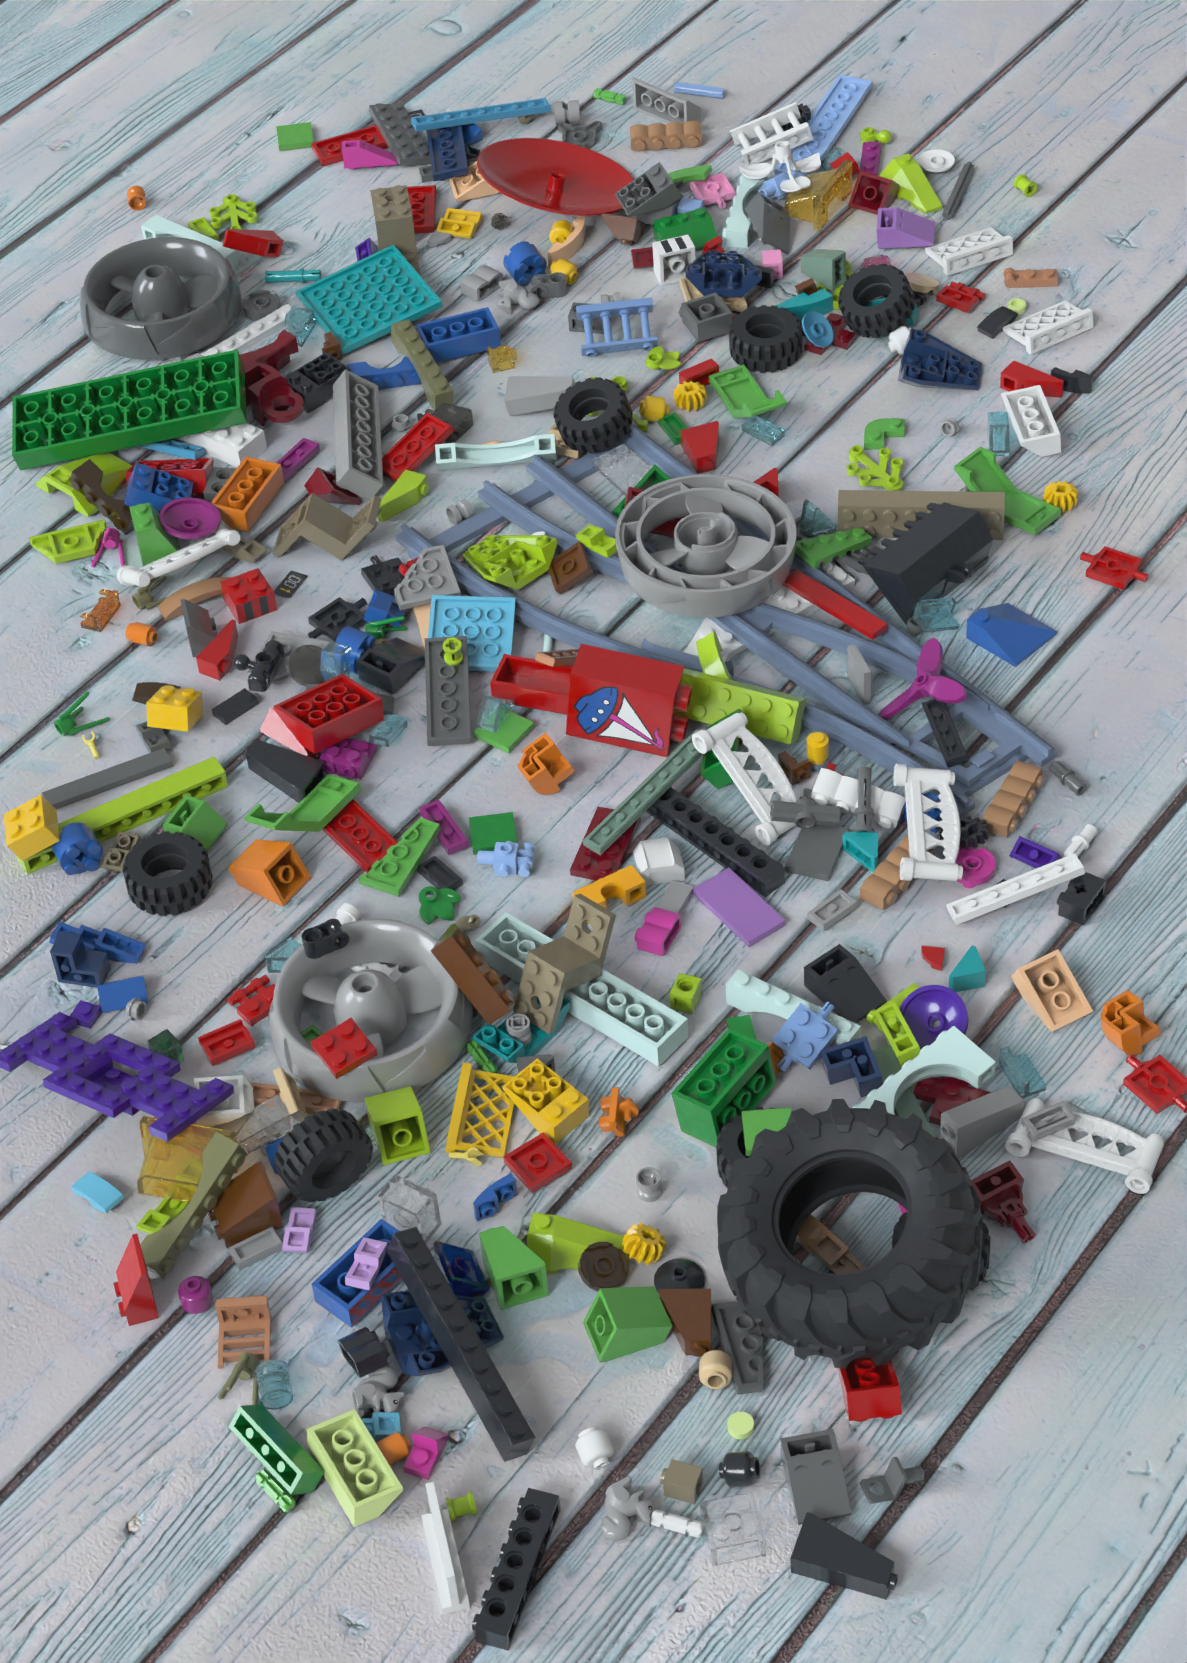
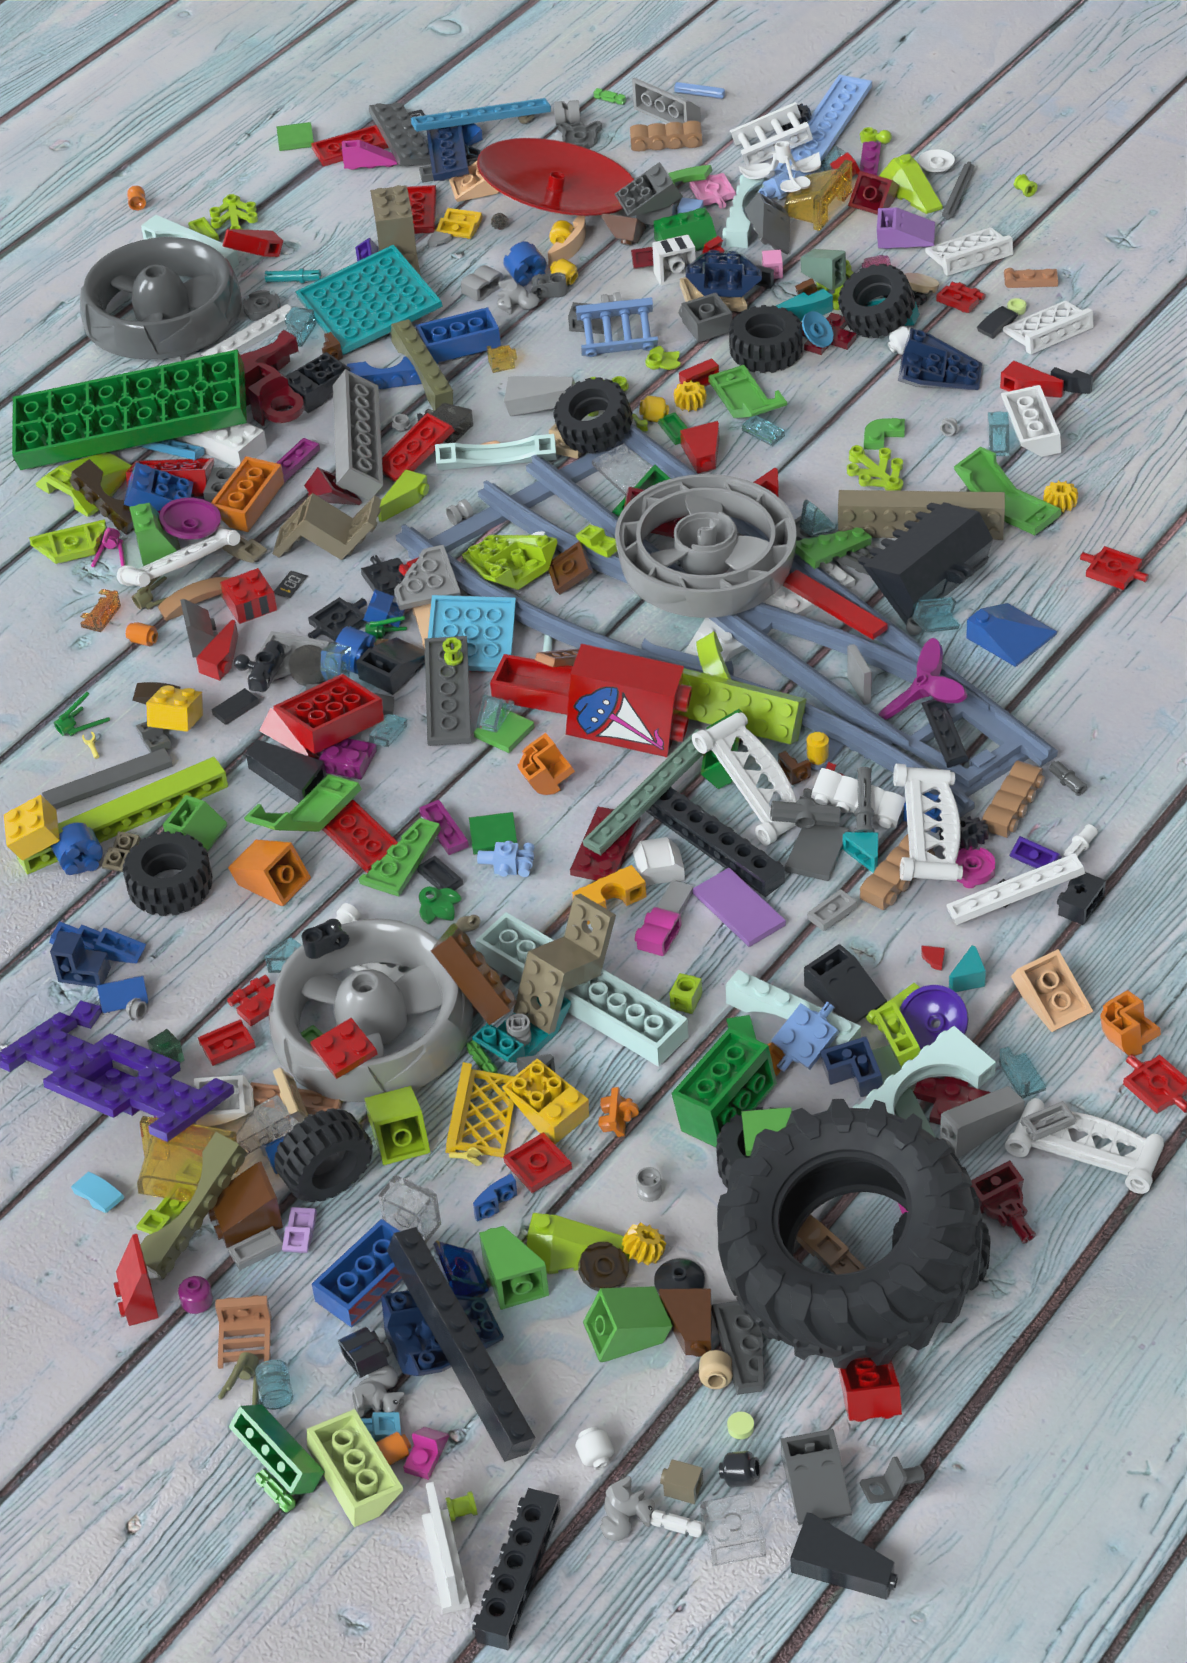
lavender slope [345,1237,388,1290] -> none

